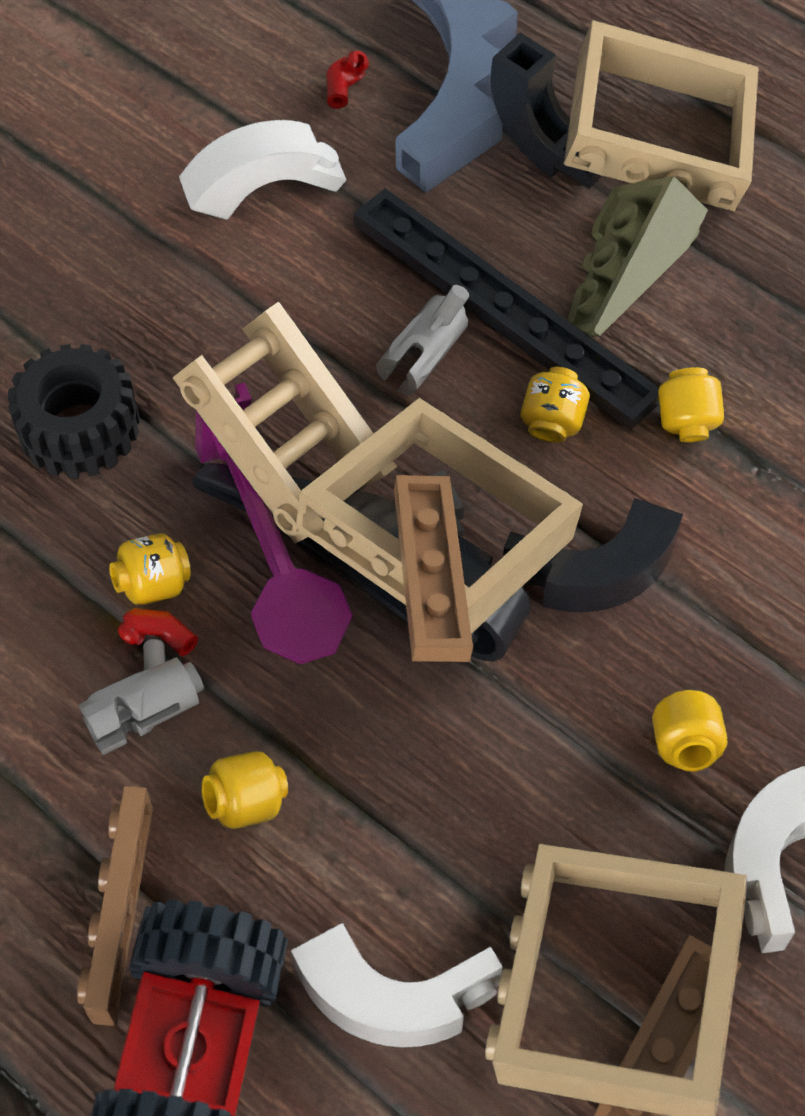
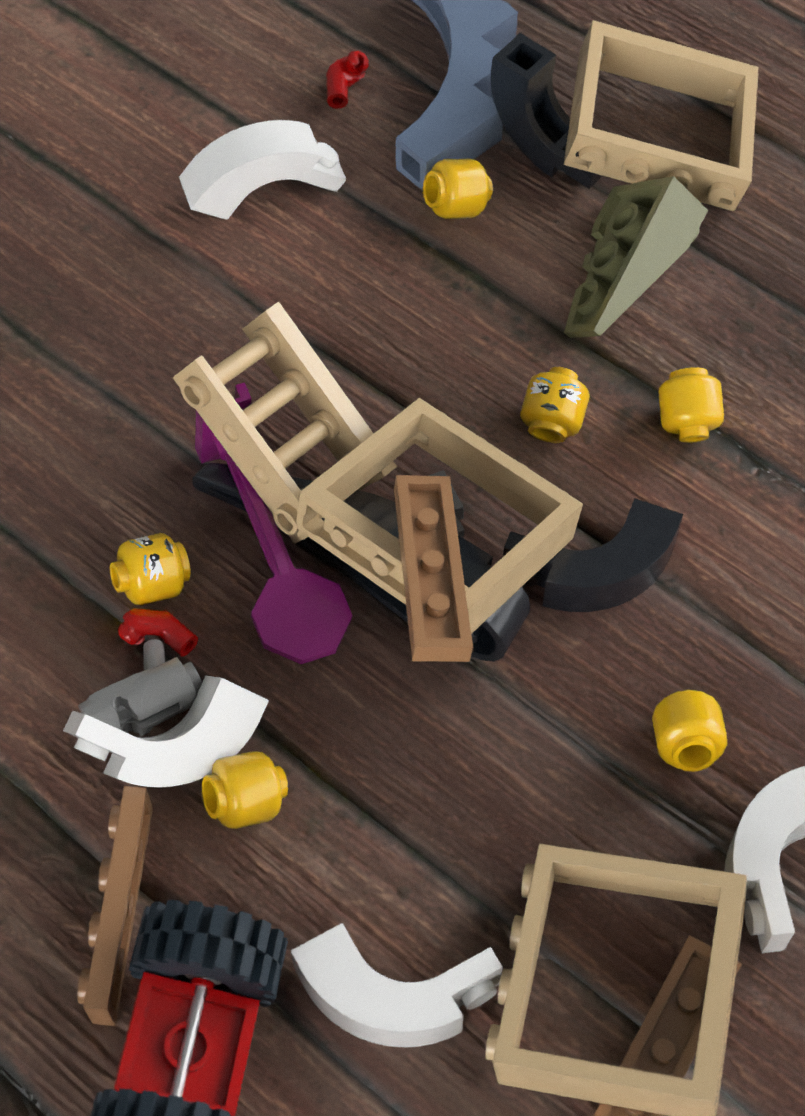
black tyre [7,344,140,478] -> none
black plate [354,188,659,431] -> none
light grey piece [376,285,469,396] -> none
none -> white arch [63,676,269,787]
none -> yellow head [423,159,493,219]

